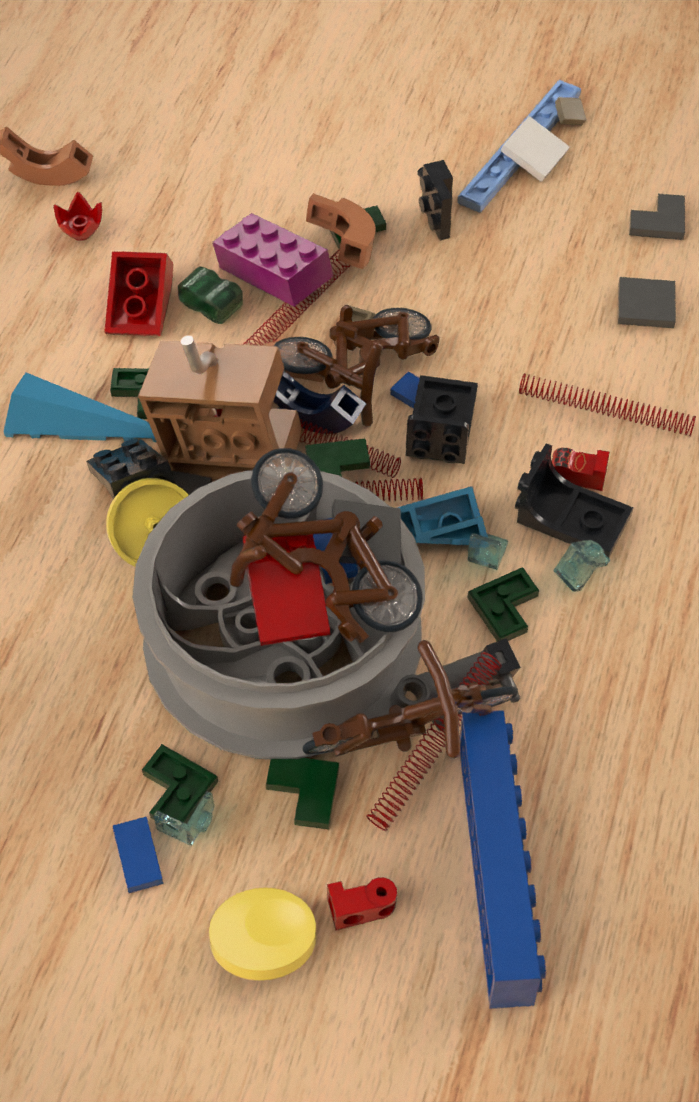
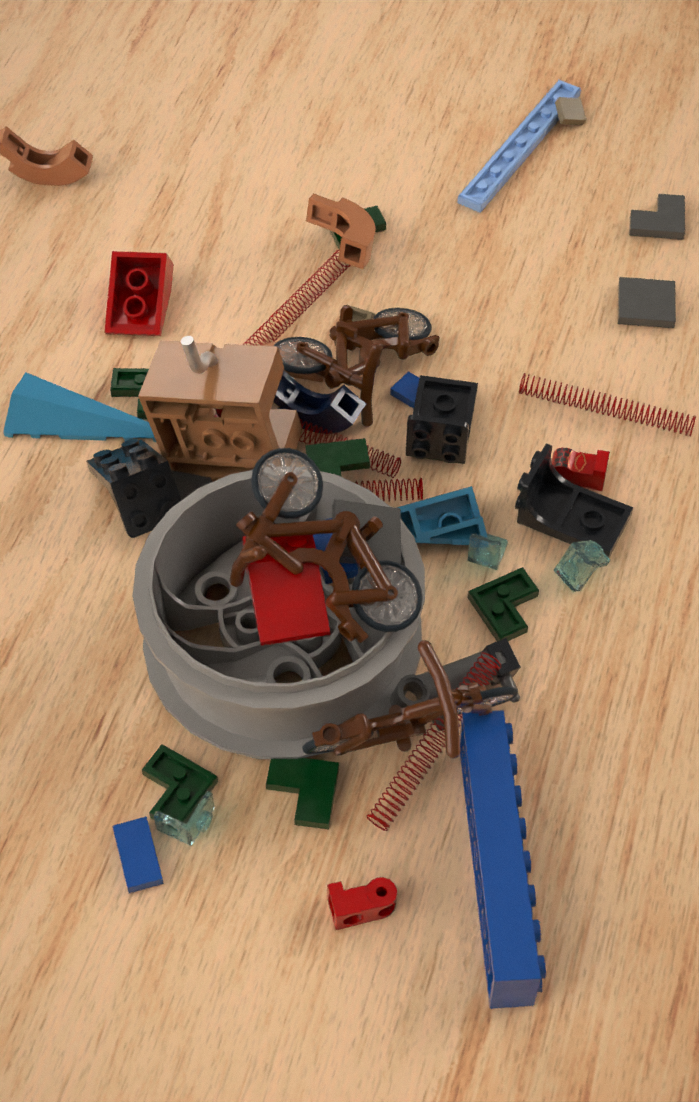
red piece [53,192,102,241] -> none
light yellow piece [106,478,188,567] -> none
clear green brick [178,266,243,324] -> none
light yellow piece [209,888,316,980] -> none
magenta brick [212,213,333,307] -> none
black plate [417,160,453,240] -> none
white tile [500,116,570,182] -> none

